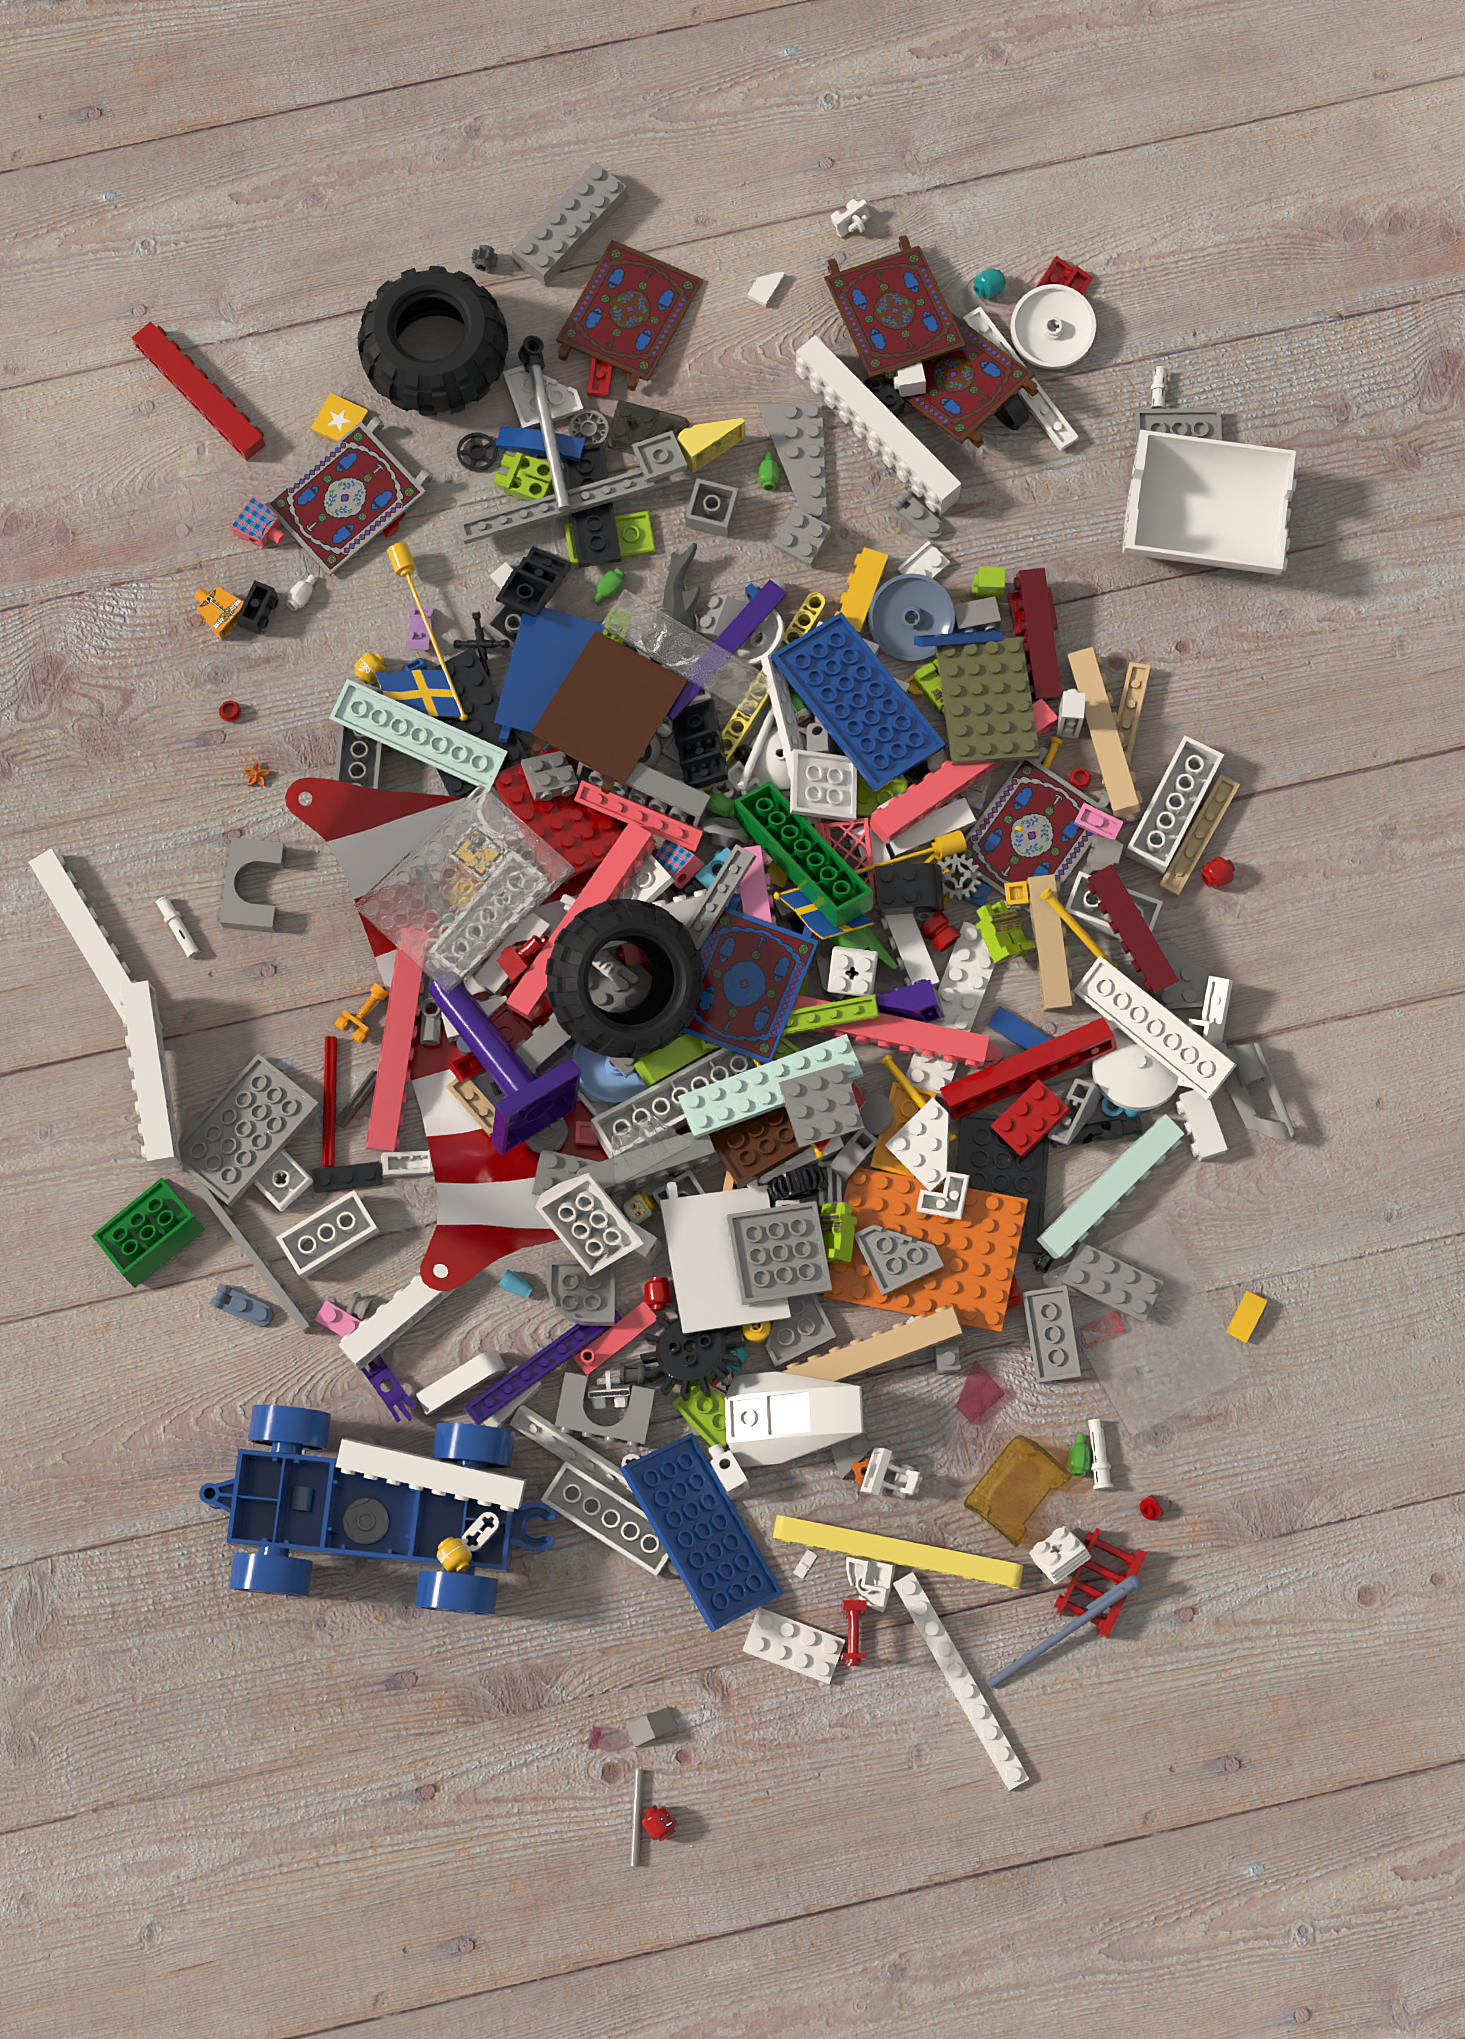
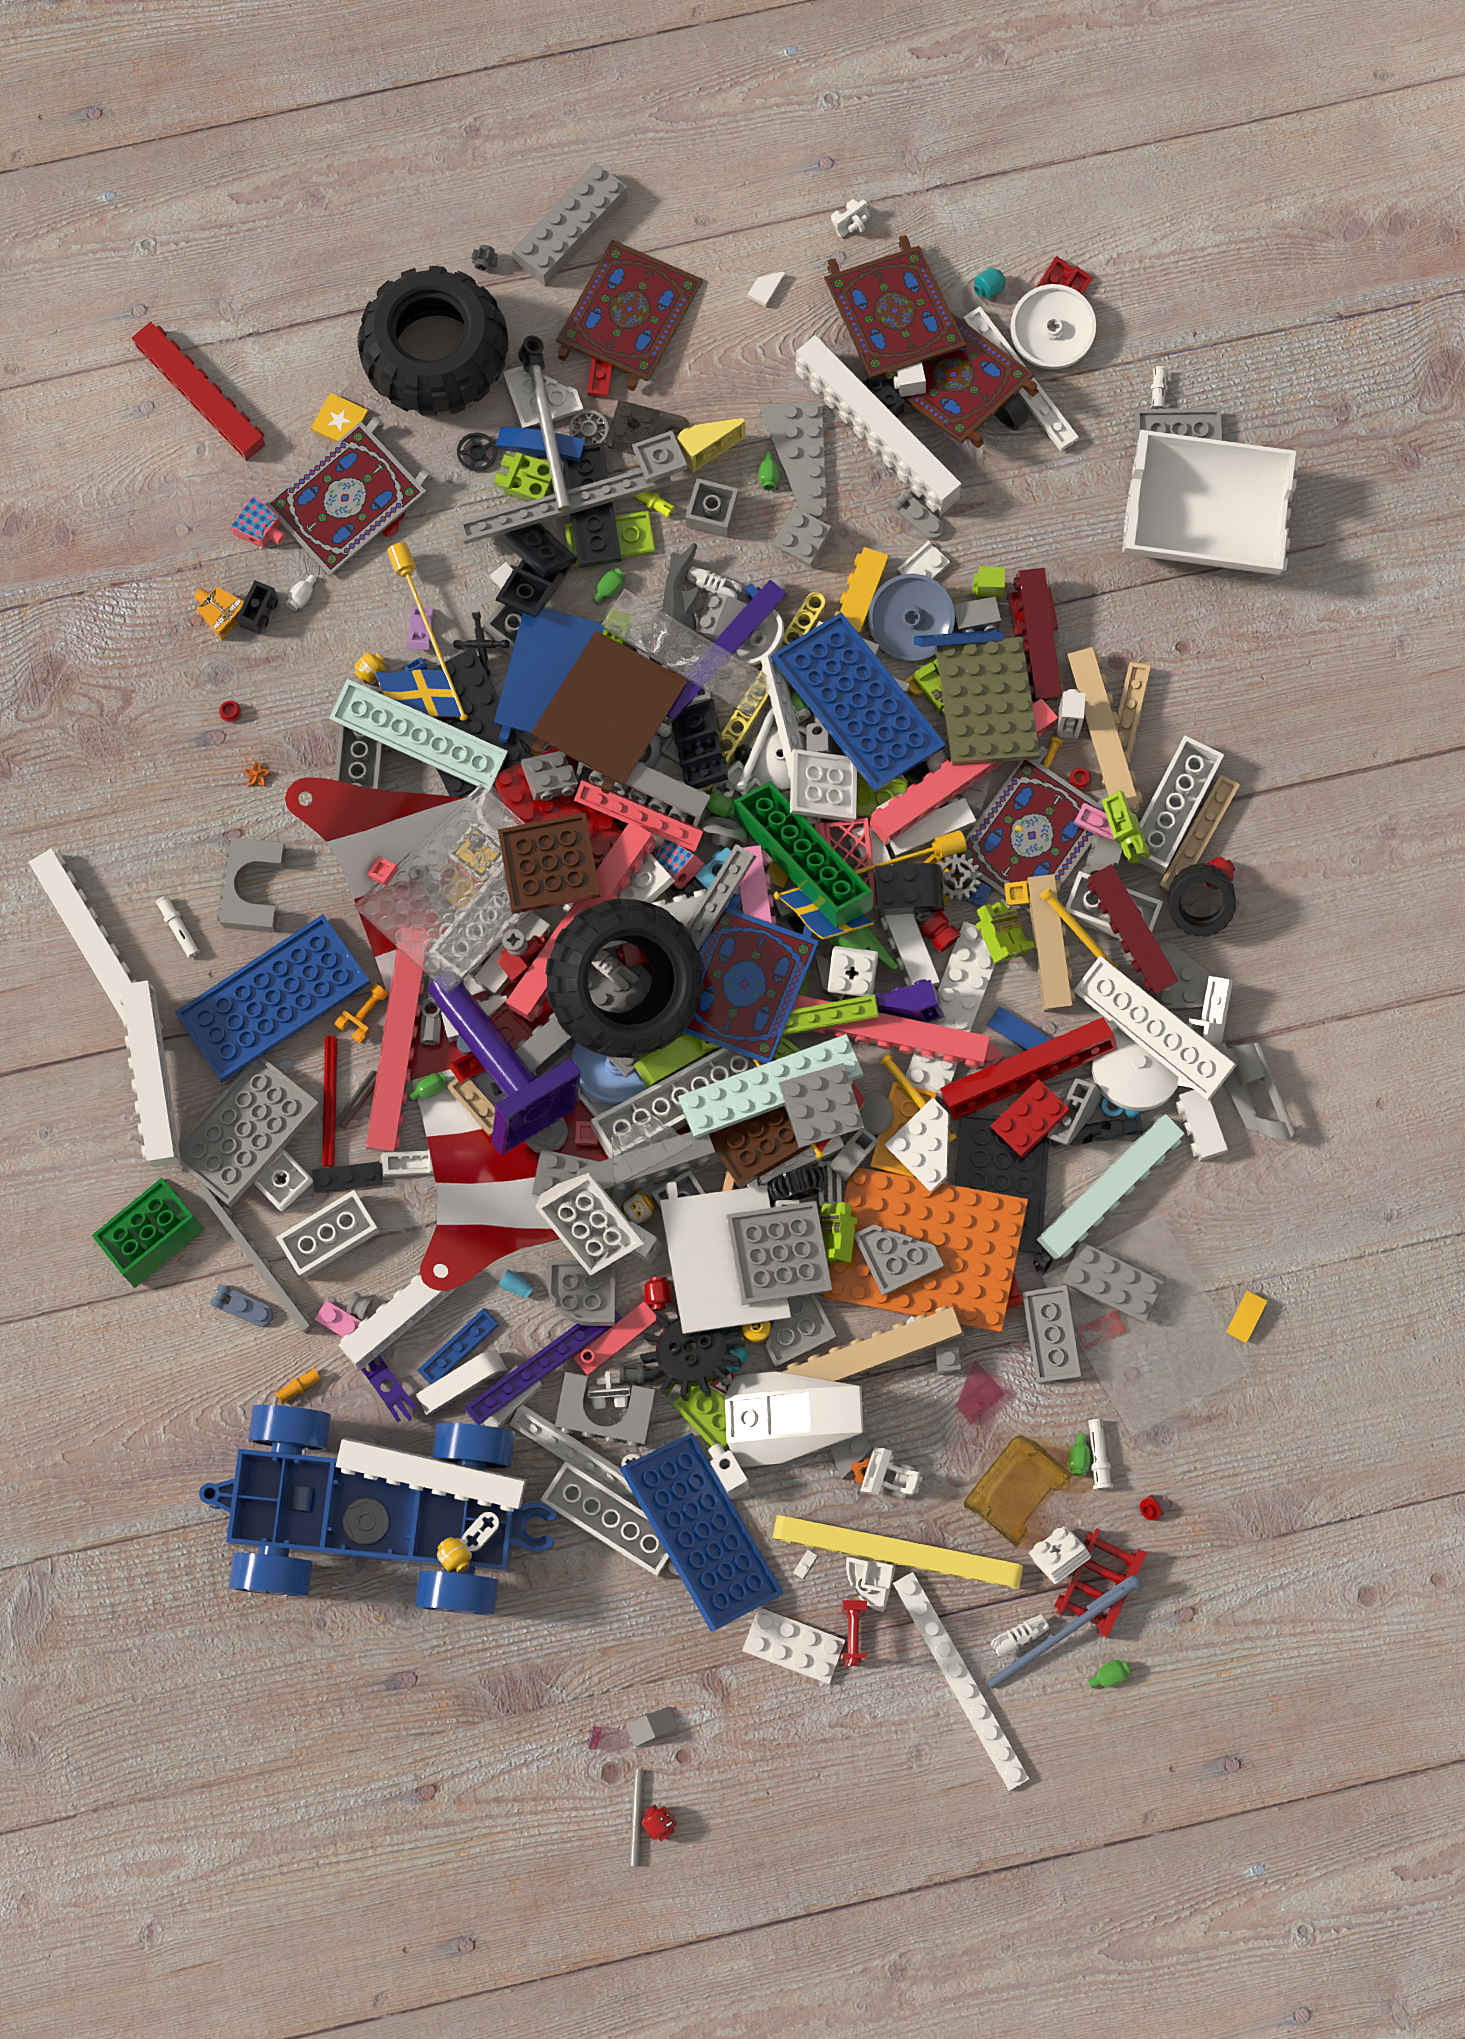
white brick [916,1171,970,1220] -> none
none -> blue plate [175,914,371,1082]
none -> light orange pin [275,1367,321,1405]
none -> coral plate [367,856,399,886]
none -> bright green plant [408,1073,448,1101]
none -> blue tile [417,1308,499,1385]
none -> reddish brown plate [498,813,601,914]
none -> black tile [502,523,577,578]
none -> light grey wheel [502,929,528,956]
none -> neon yellow pin [633,491,675,518]
none -> white hinge [687,566,743,599]
none -> white hinge [991,1614,1049,1657]
none -> bright green plant [1088,1660,1131,1689]
none -> lime plate [1102,791,1151,864]
none -> black tyre [1168,863,1236,937]

